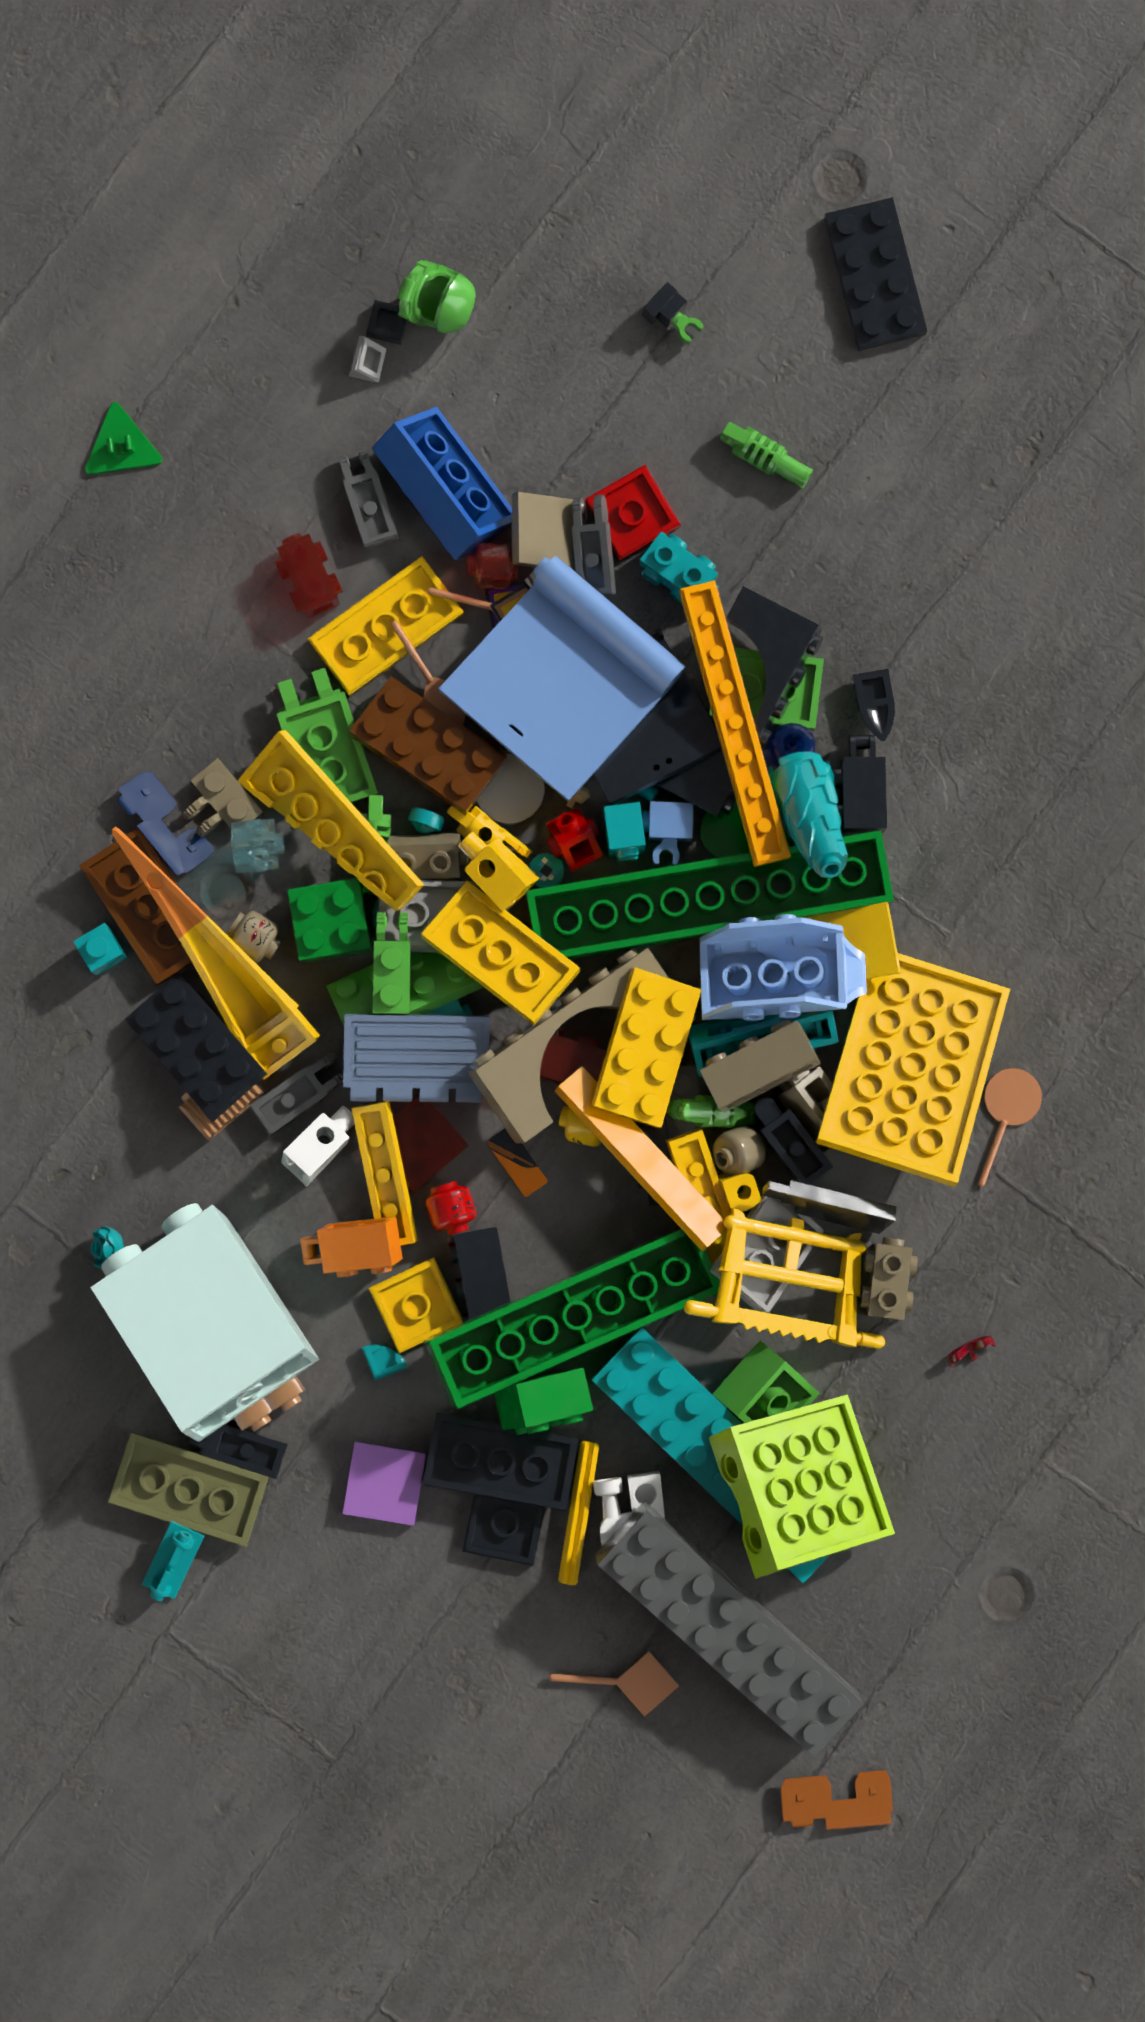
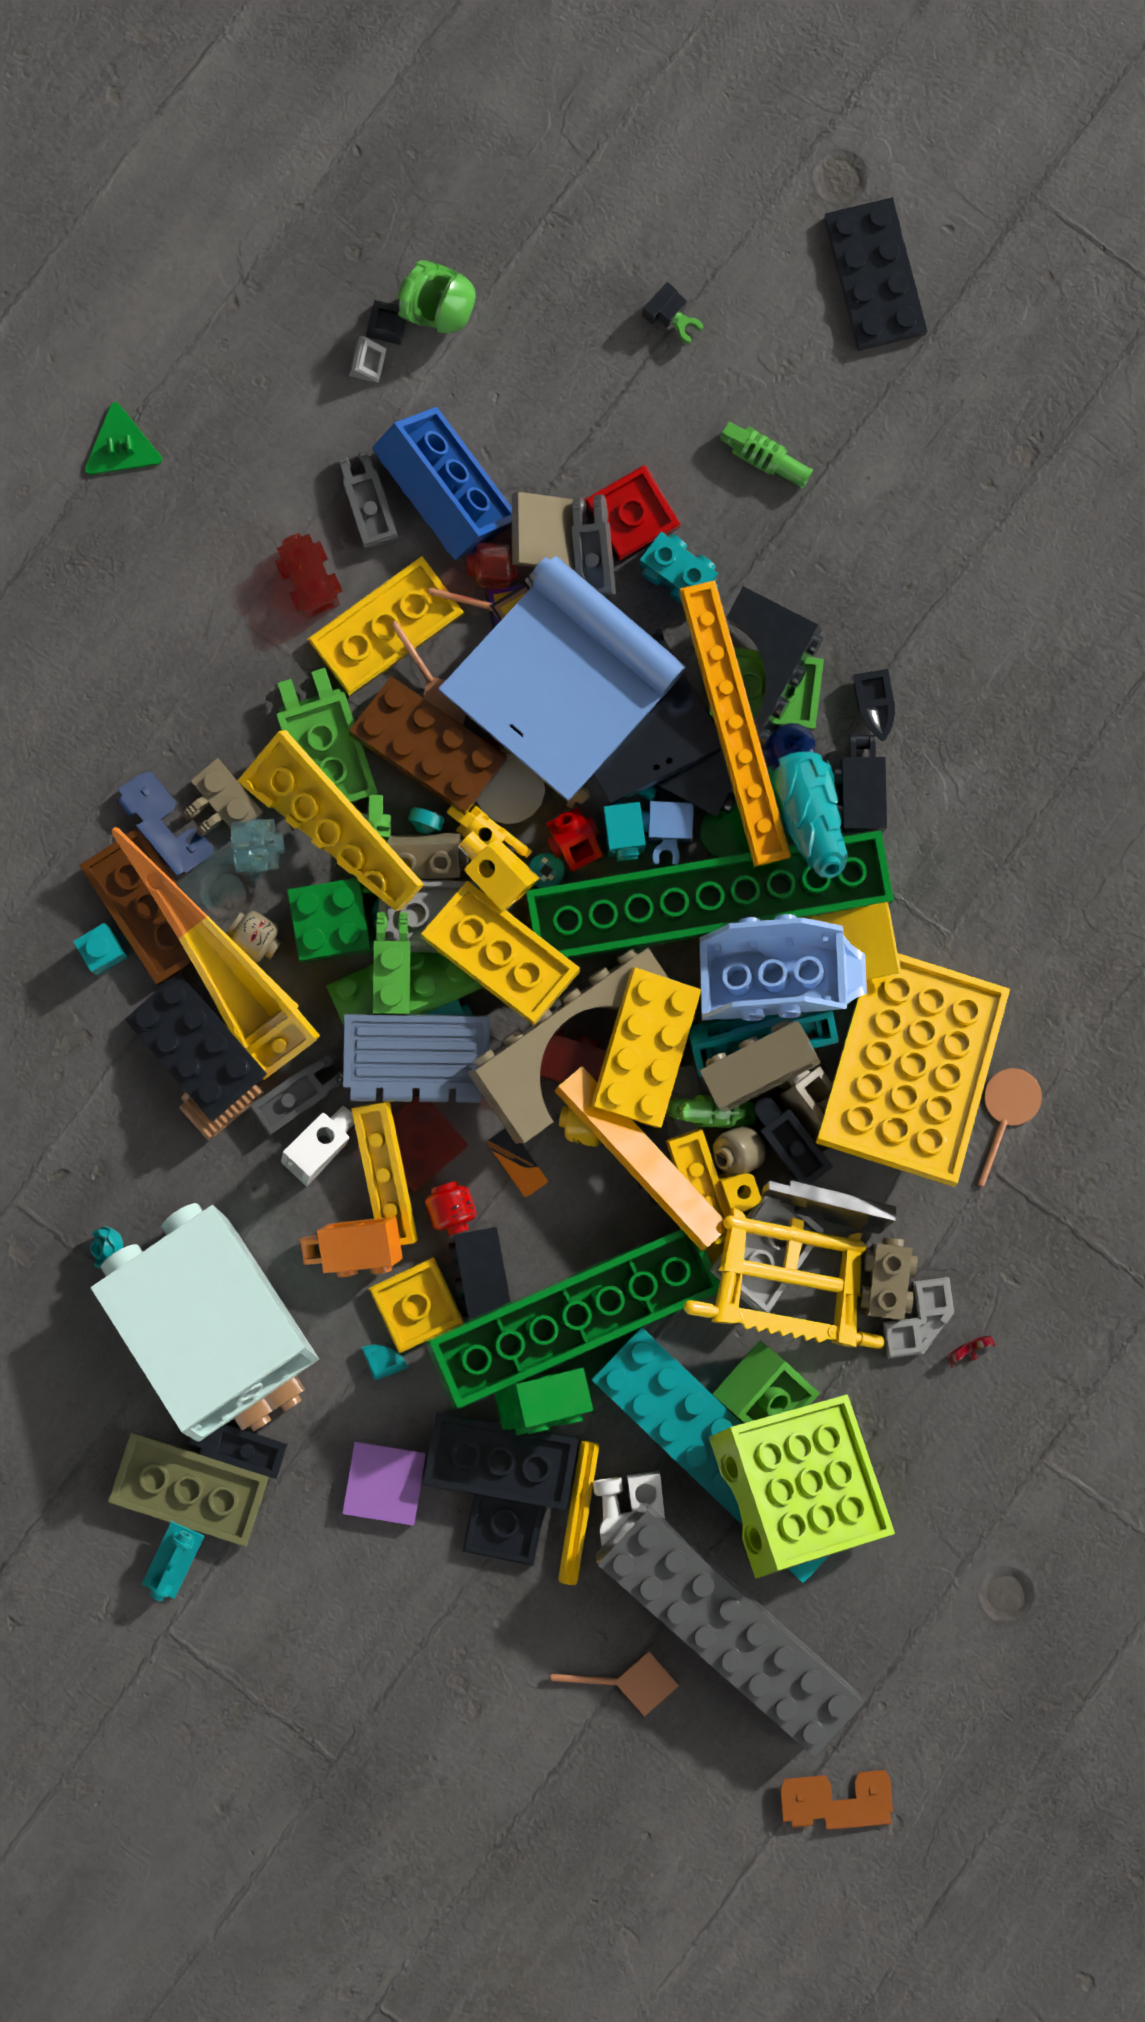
none -> light grey tile [882,1277,954,1358]

